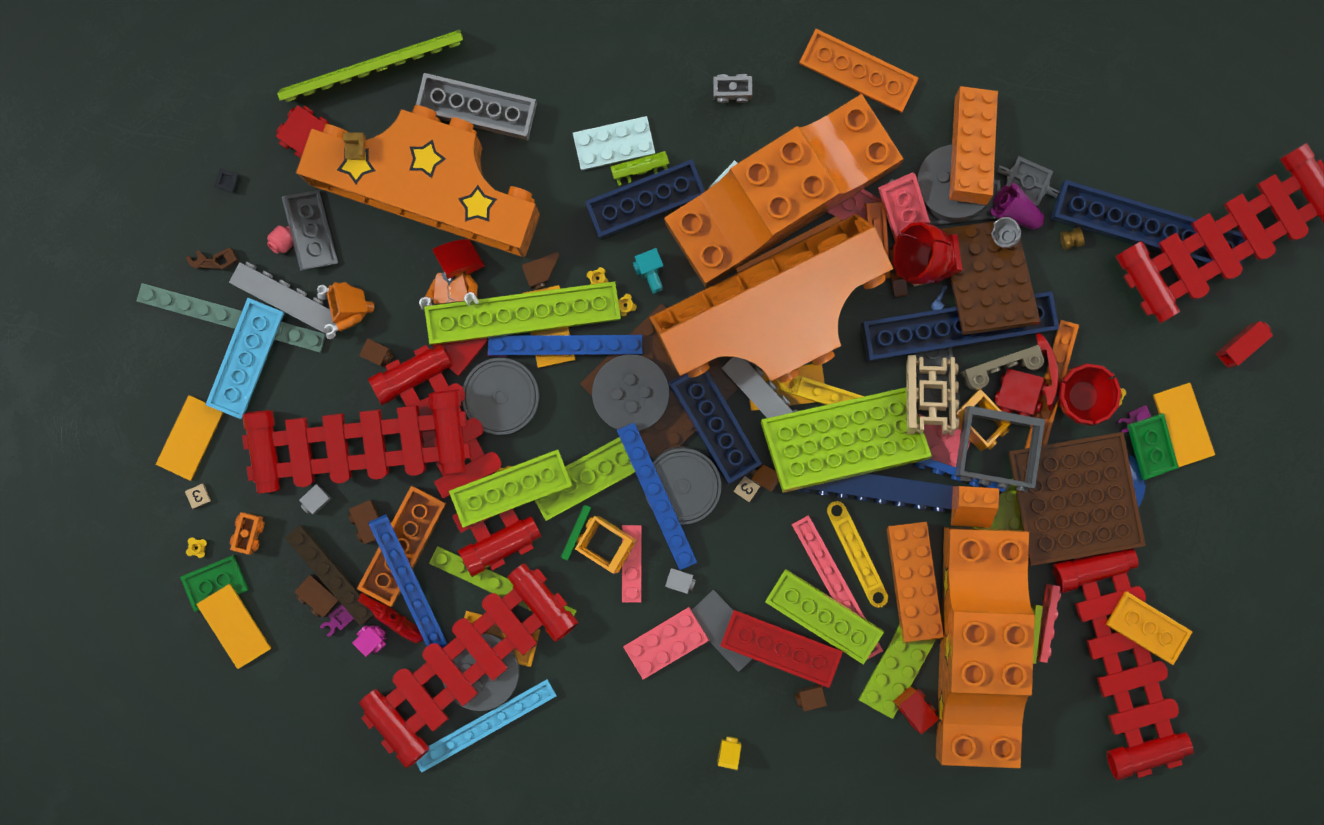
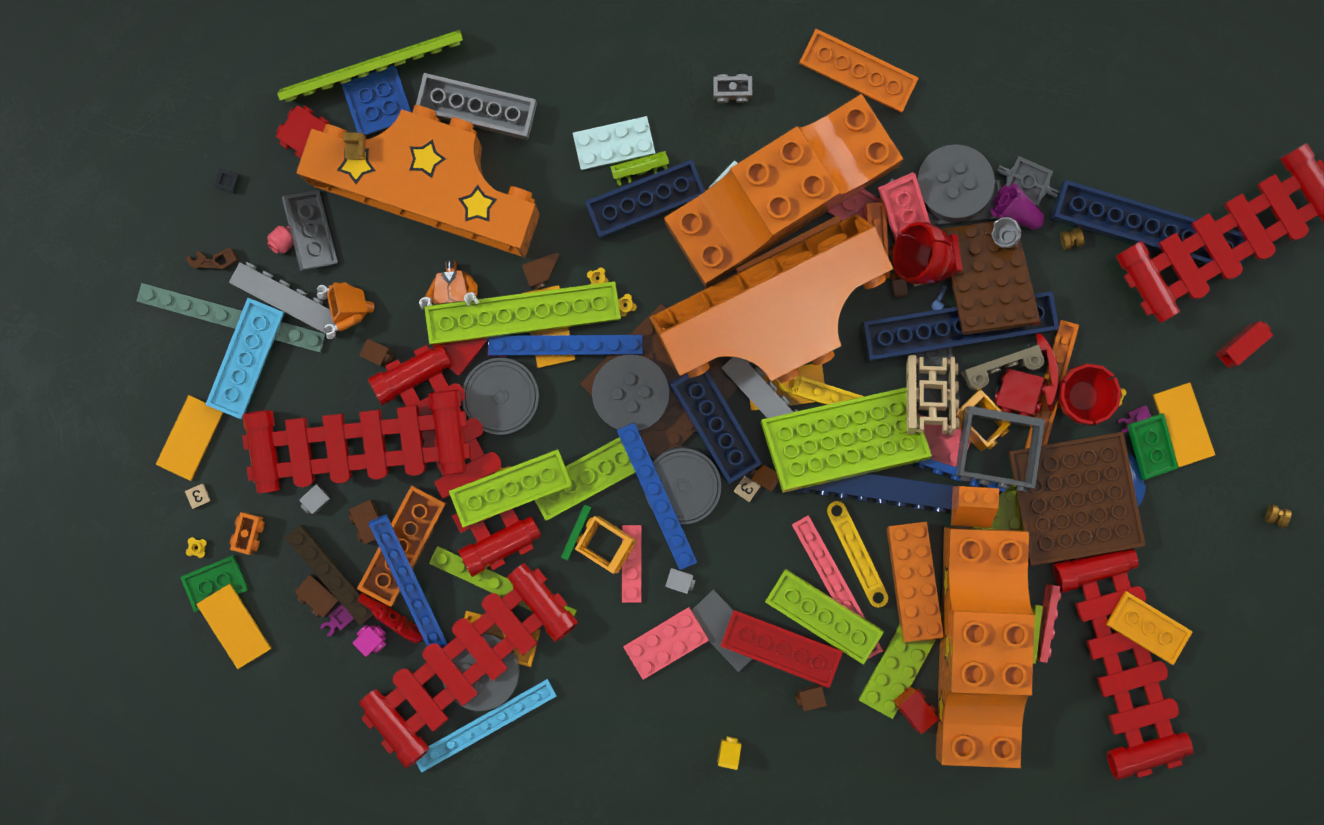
red slope [432,239,484,279] -> none
teal brick [633,248,663,294] -> none
orange brick [949,86,998,205] -> none
none -> blue plate [341,65,412,136]
none -> pearl gold wheel [1265,504,1292,528]

